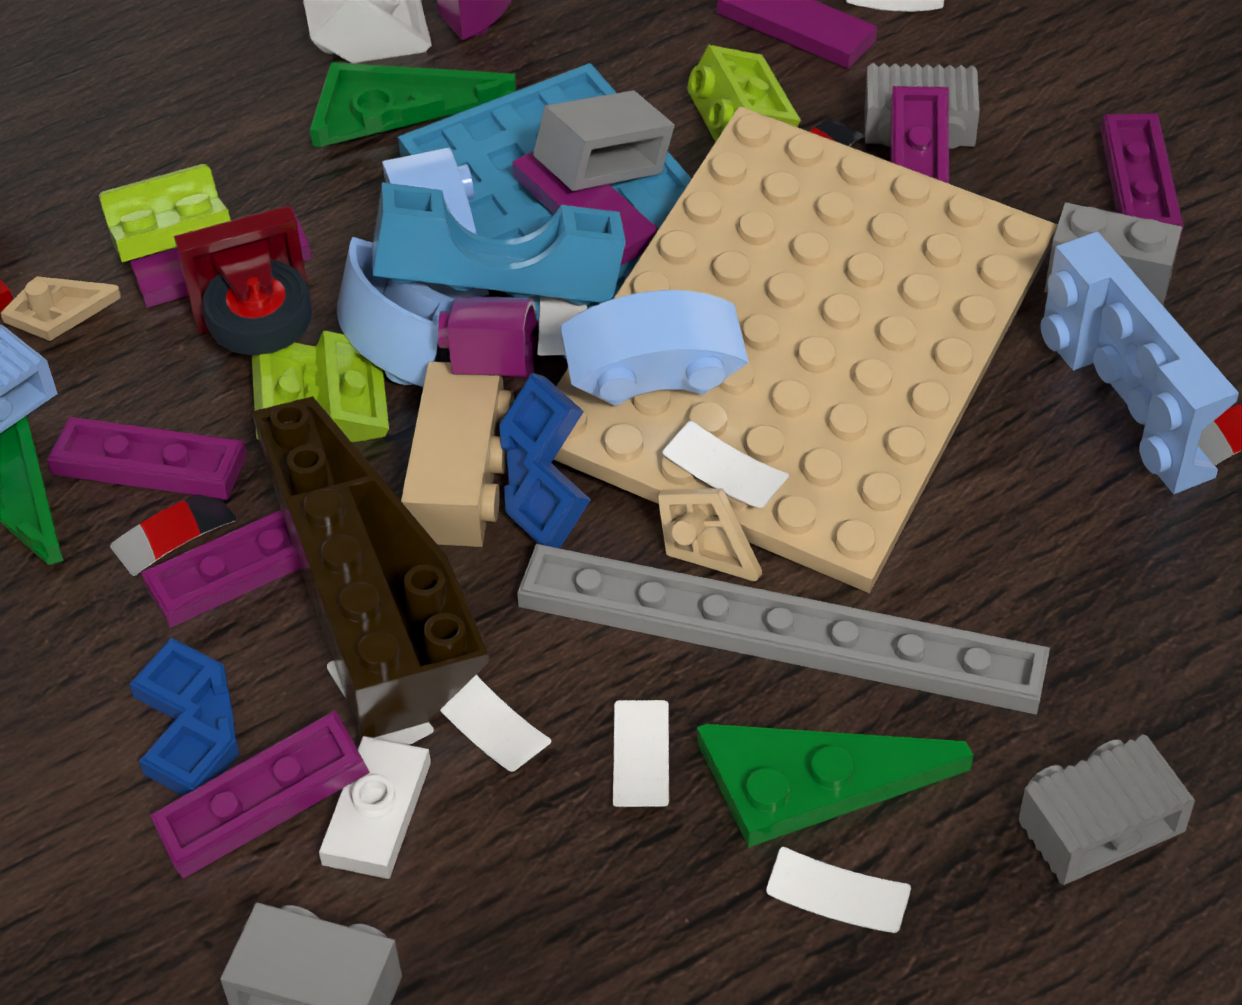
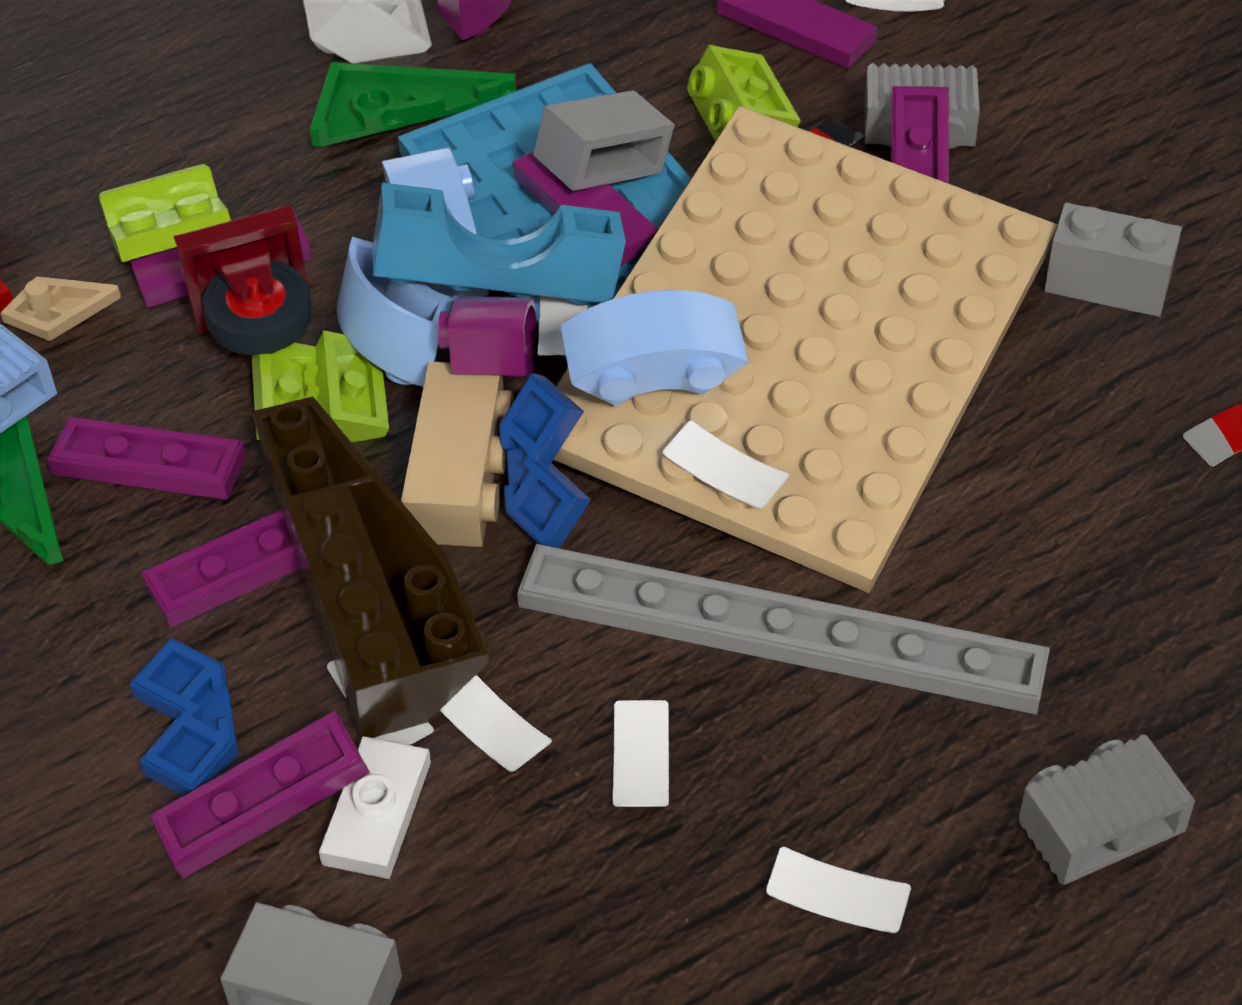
sticker [110,494,236,576] -> none
tan piece [658,488,762,581] -> none
green wing [697,724,974,848] -> none
light blue piece [1041,231,1239,494] -> none
magenta tile [1101,114,1183,242] -> none

